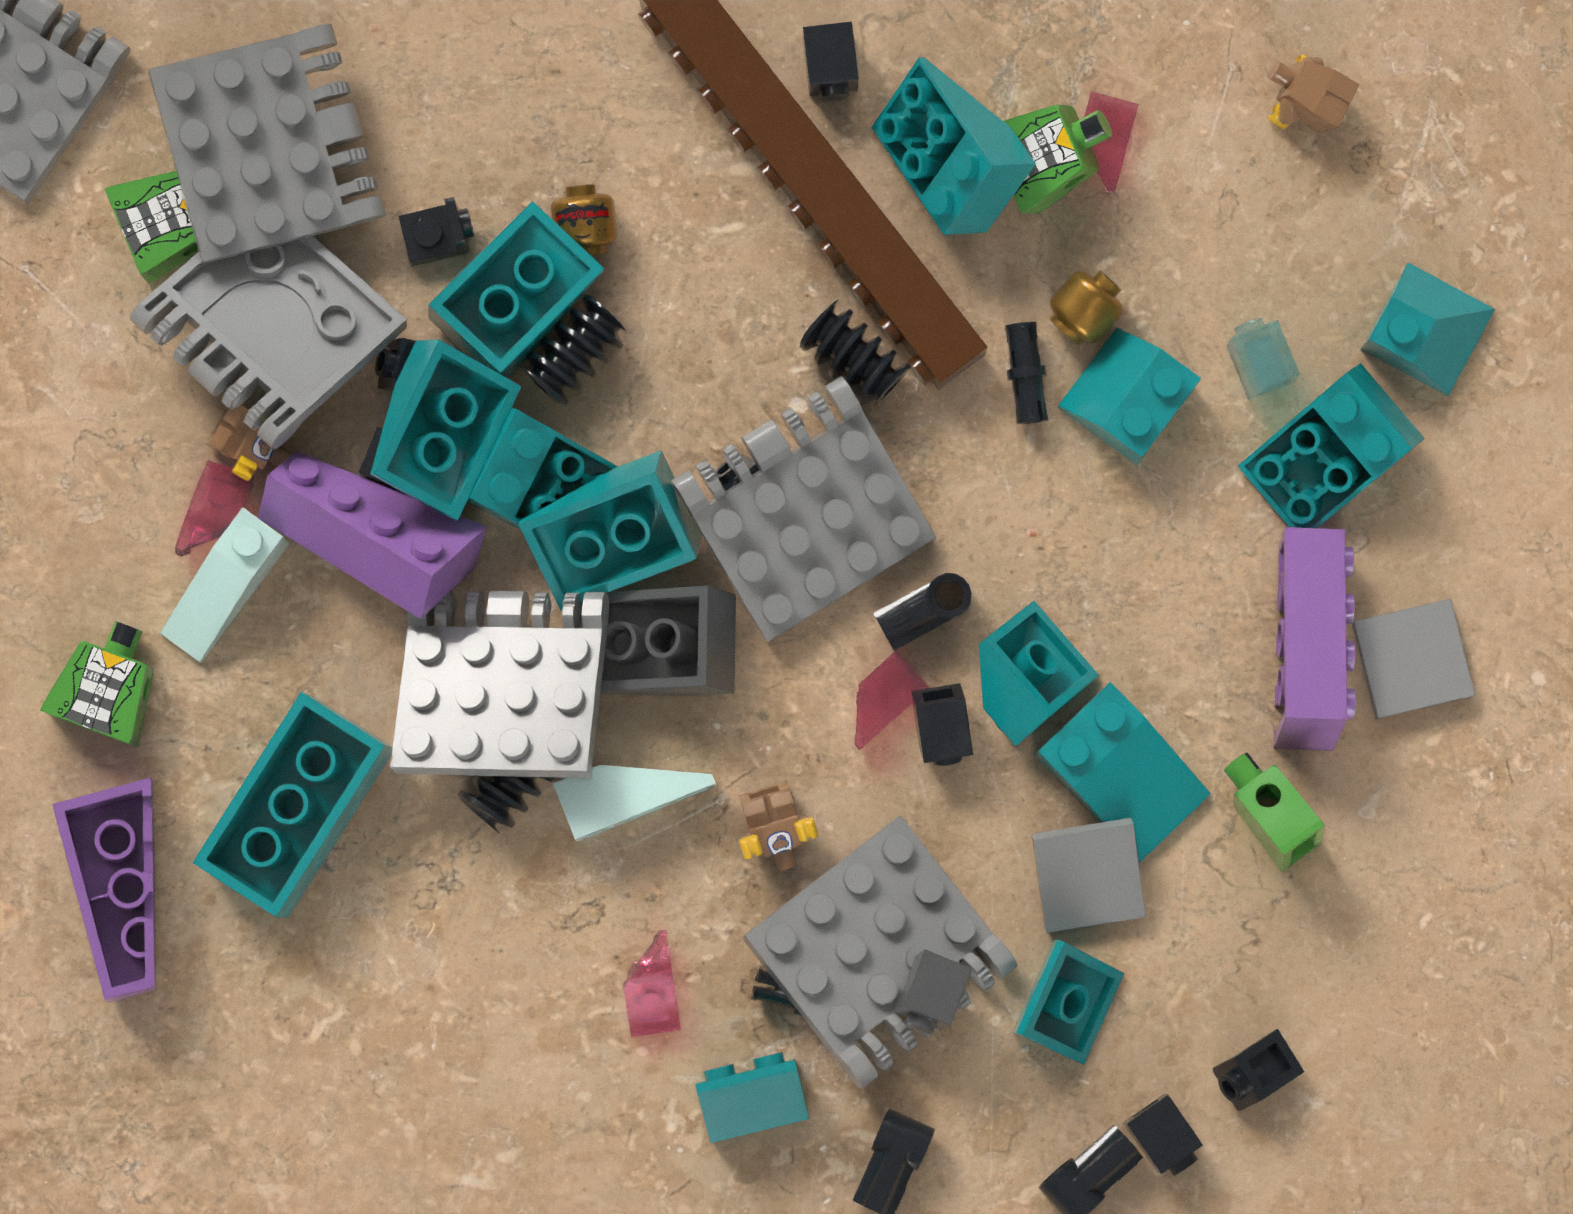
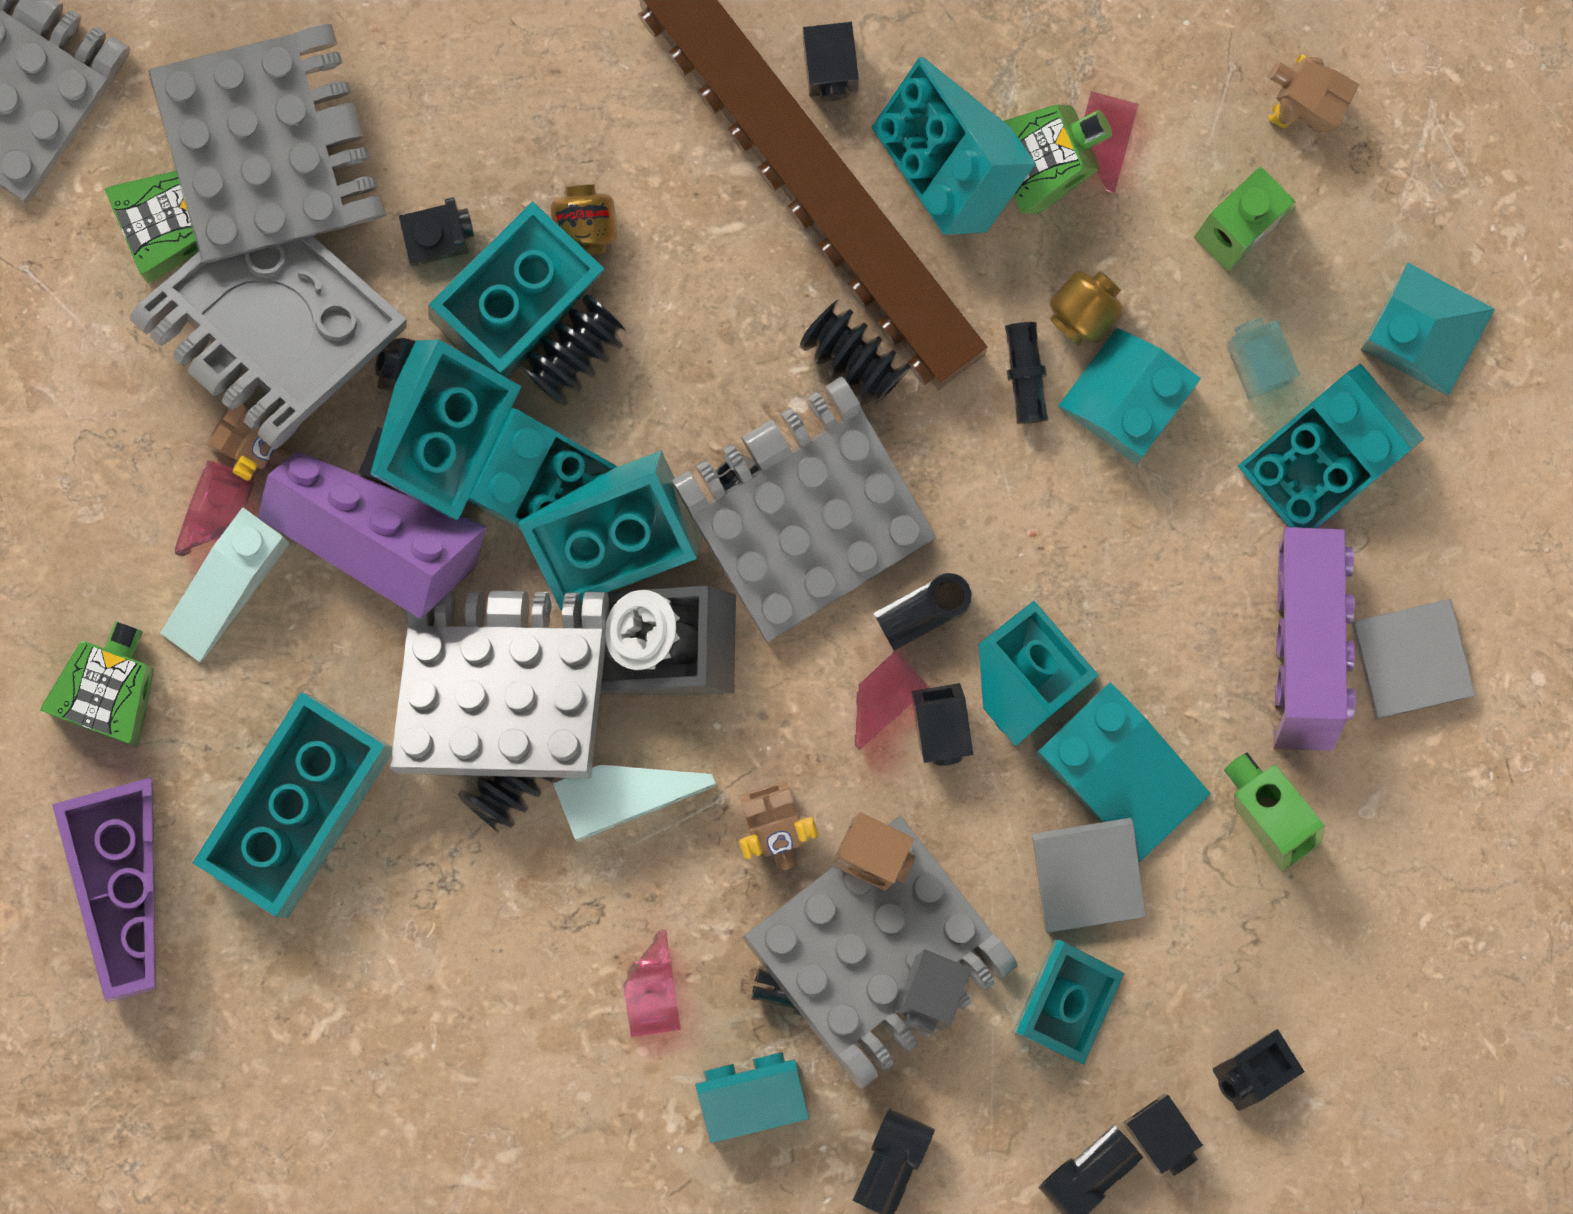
none -> white gear [605,590,680,671]
none -> medium nougat brick [831,812,916,891]
none -> bright green torso [1194,166,1296,272]

